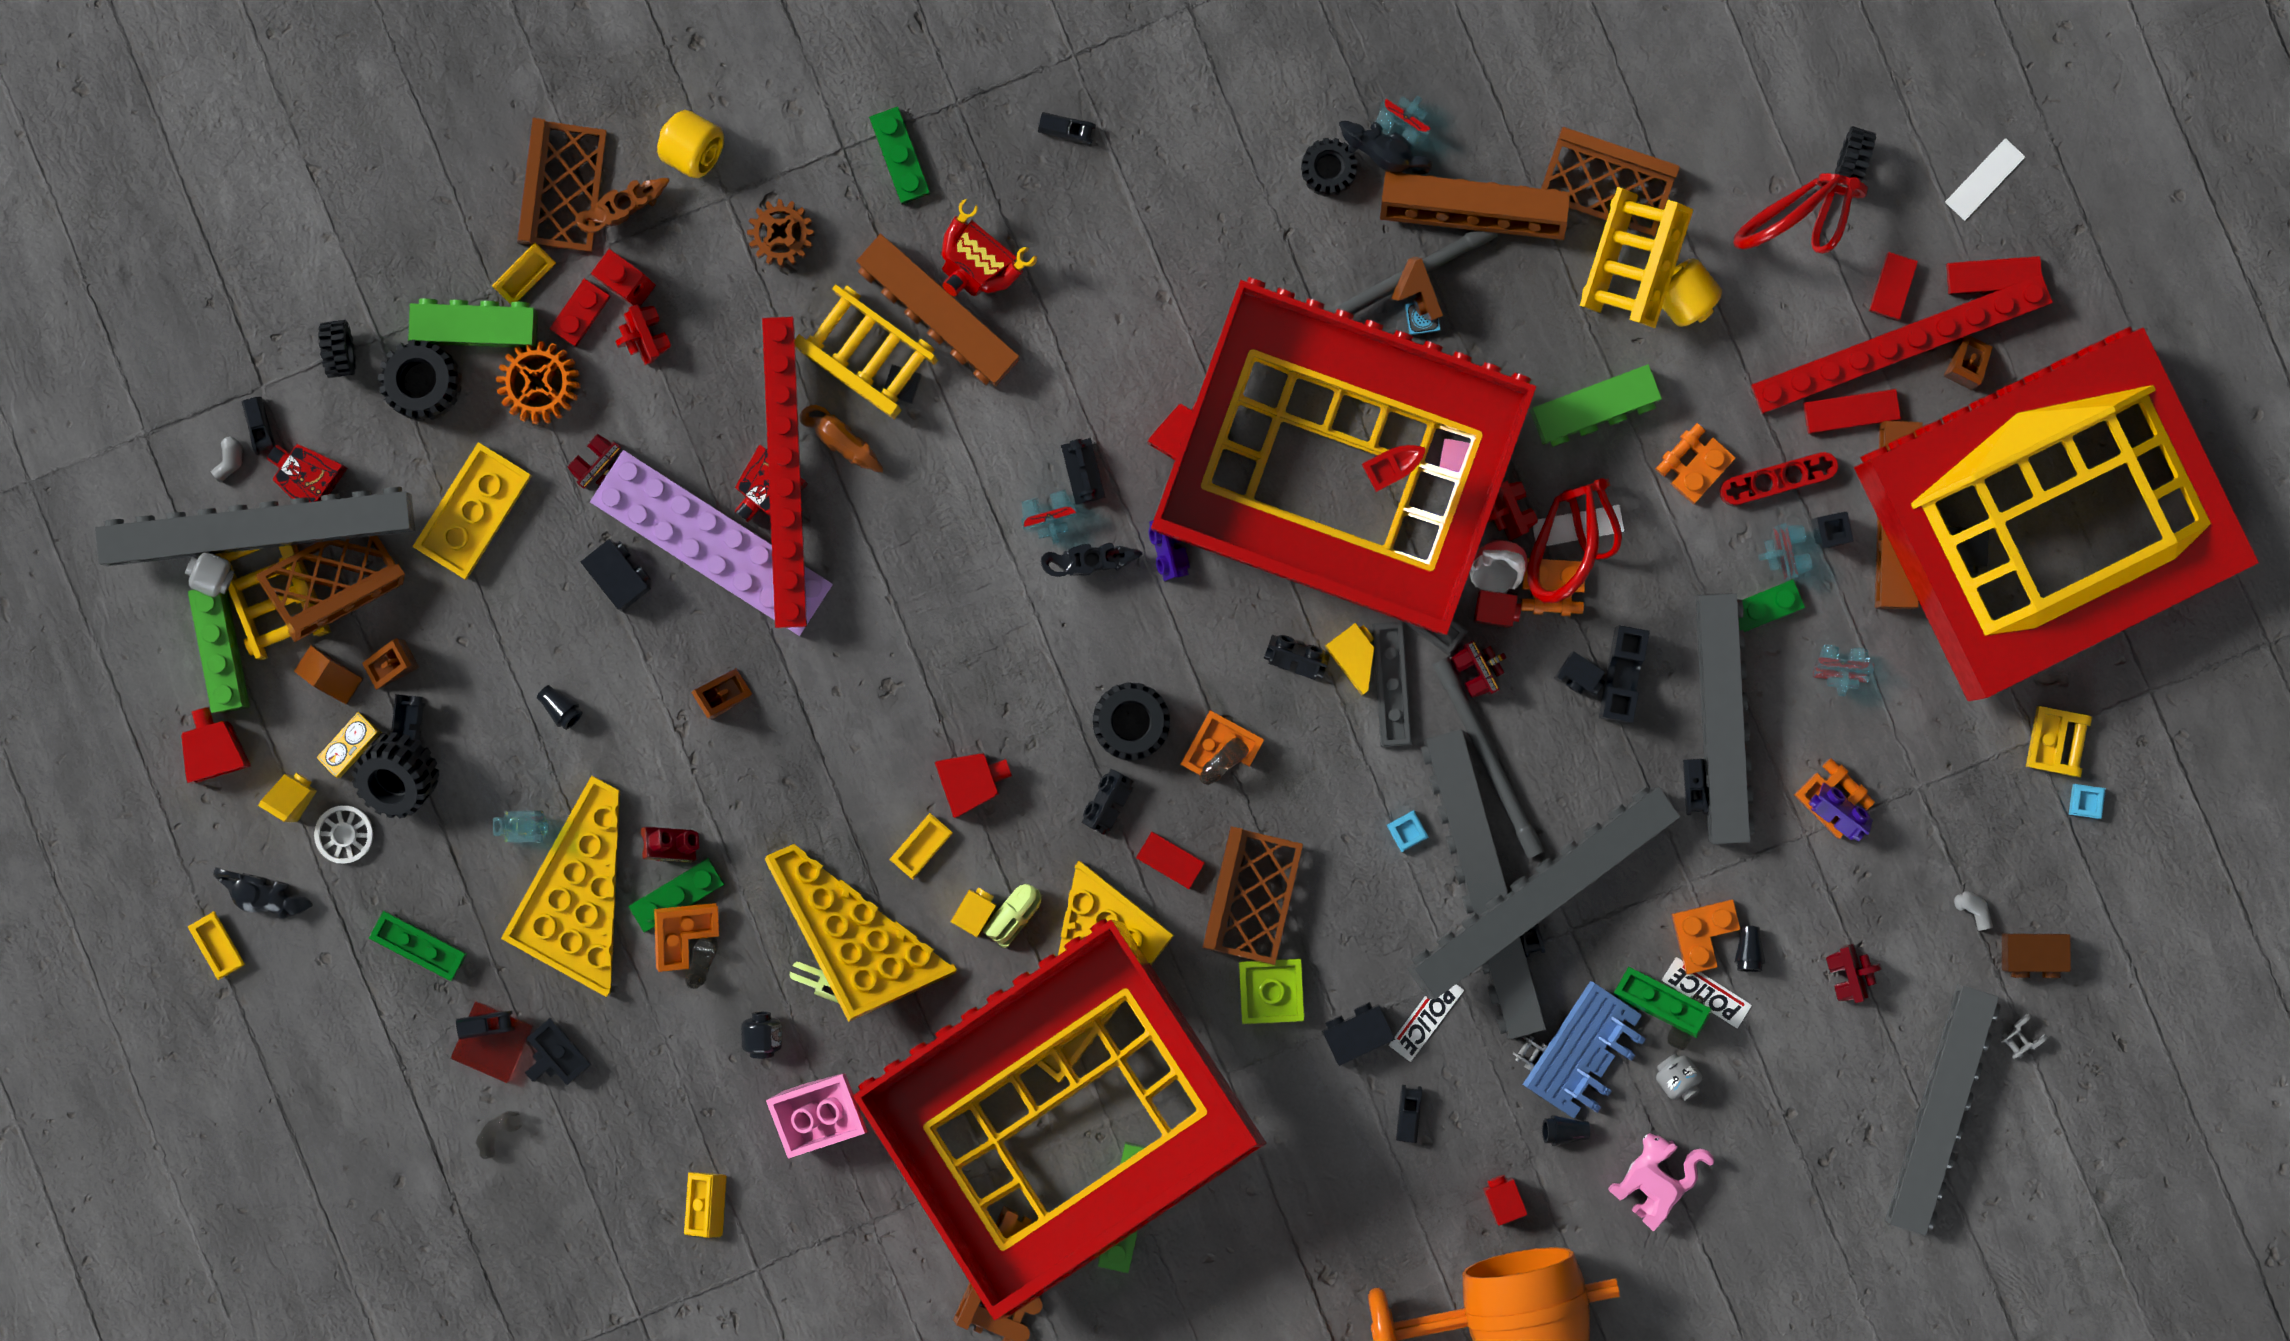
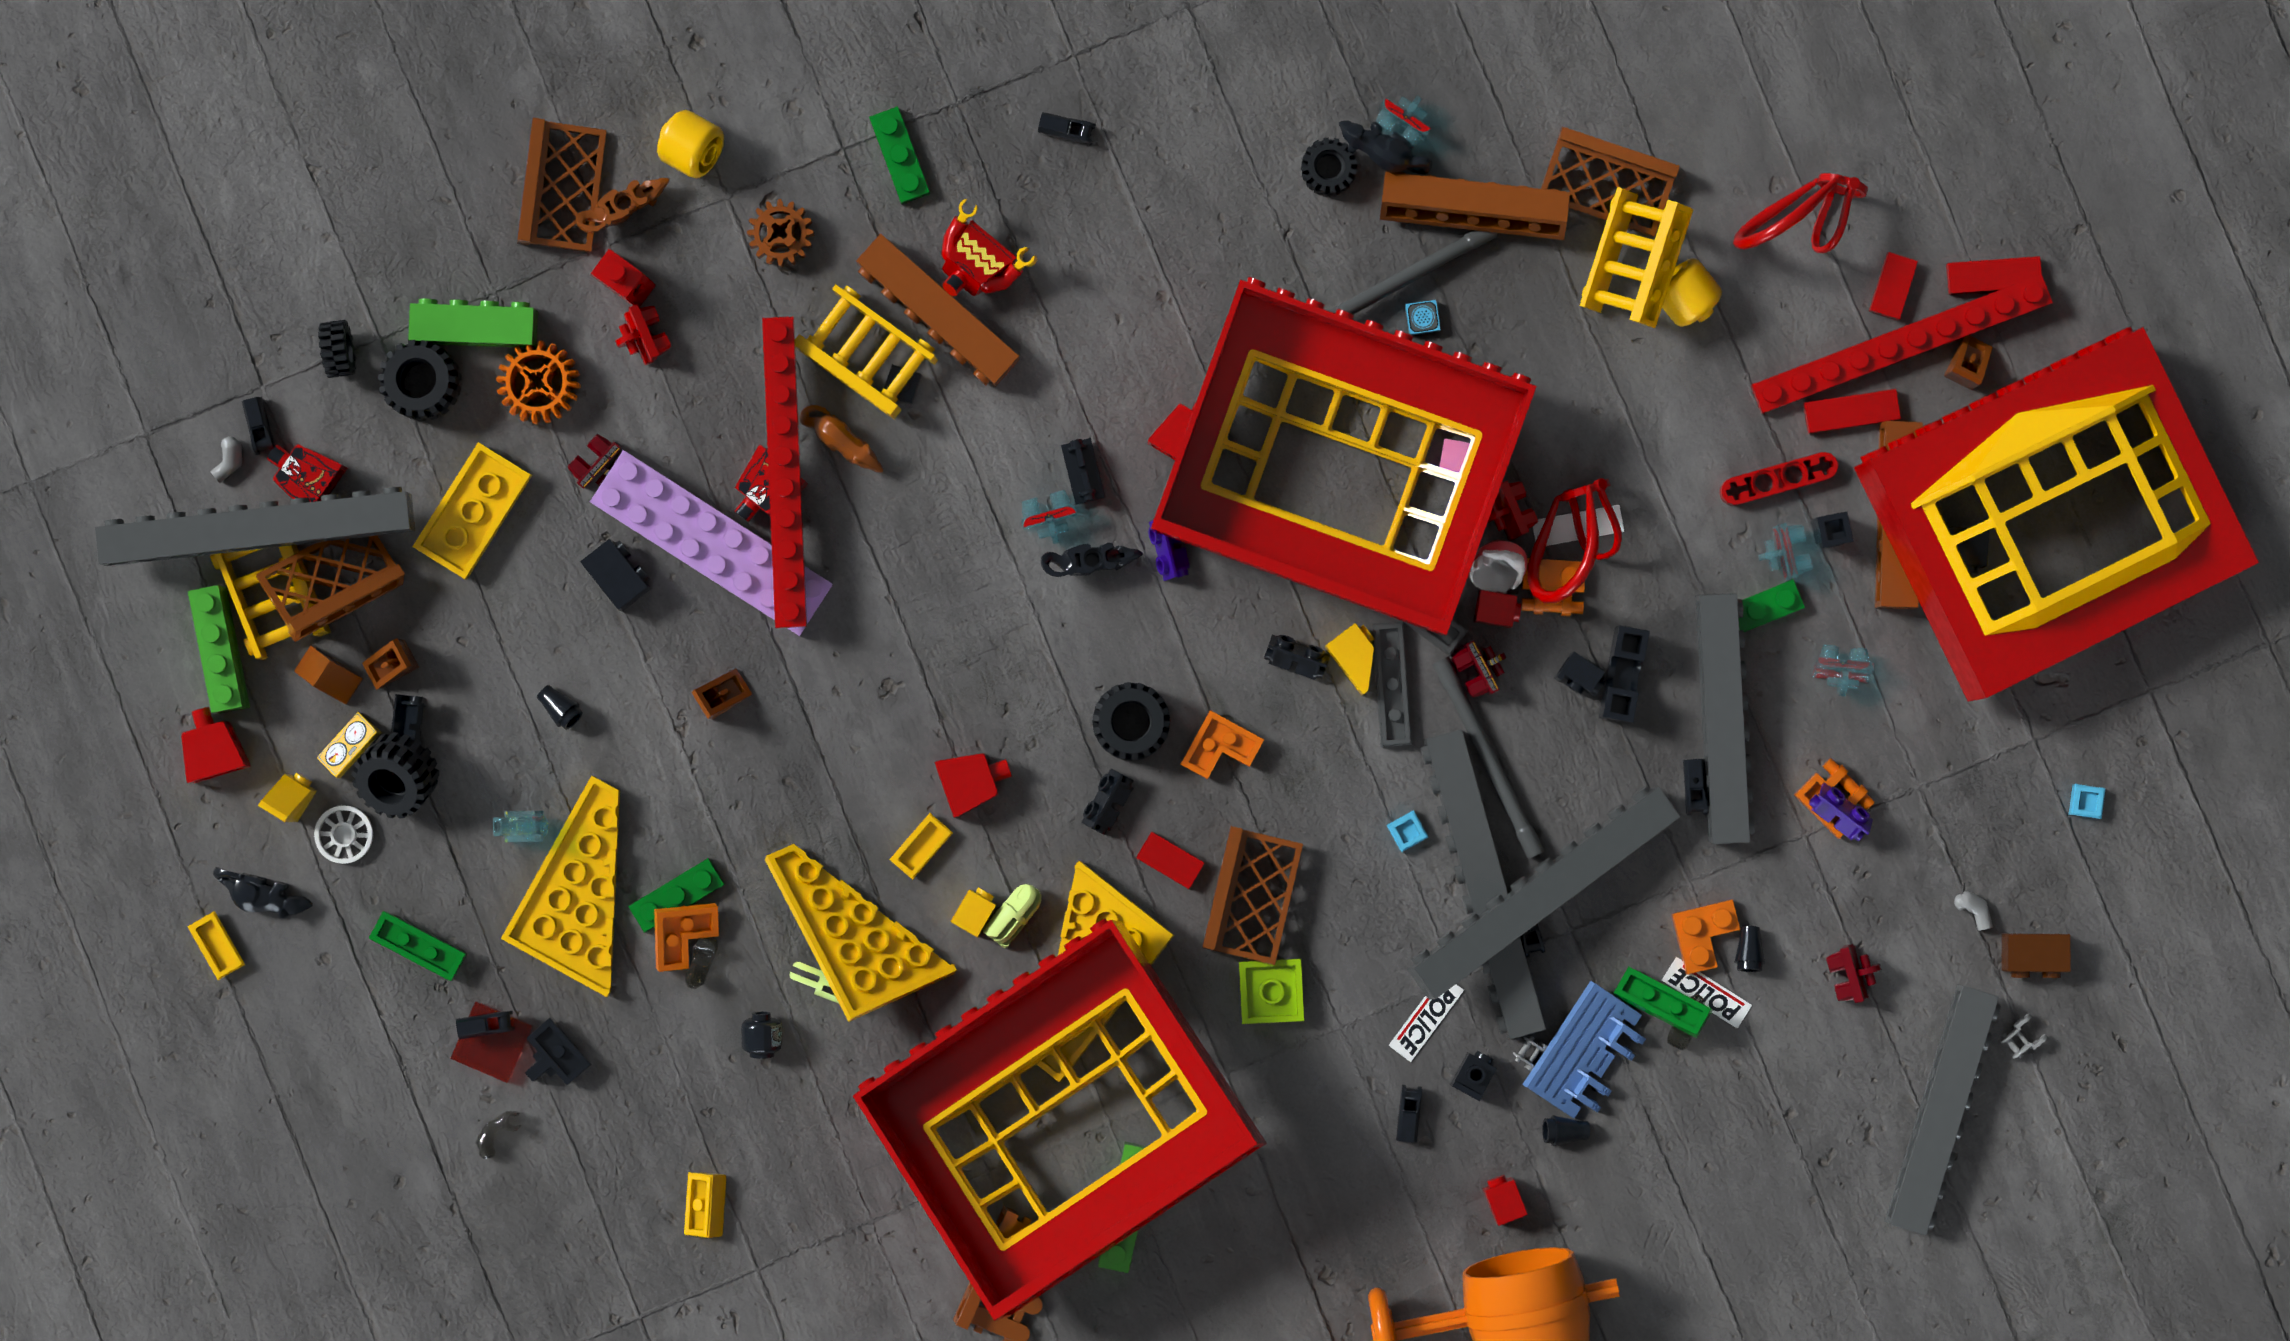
light grey head [185,552,235,597] -> none
yellow tile [492,242,556,304] -> none
red plate [549,278,611,347] -> none
dark red hips [641,827,699,862] -> none
bright pink slope [766,1073,868,1159] -> none
clear smoke piece [1199,738,1249,785] -> none
black brick [1322,1002,1395,1066] -> none
red plate [1361,445,1426,492] -> none
dark orange slope [1392,257,1443,320] -> none
bright green brick [1530,364,1662,447] -> none
bright pink animal [1608,1133,1715,1231] -> none
orange plate [1655,423,1736,504] -> none
light grey head [1656,1053,1703,1101] -> none
black tyre [1835,126,1876,182] -> none
white sticker [1945,138,2025,221] -> none
yellow plate [2026,706,2092,778] -> none
none -> black brick [1450,1050,1497,1101]

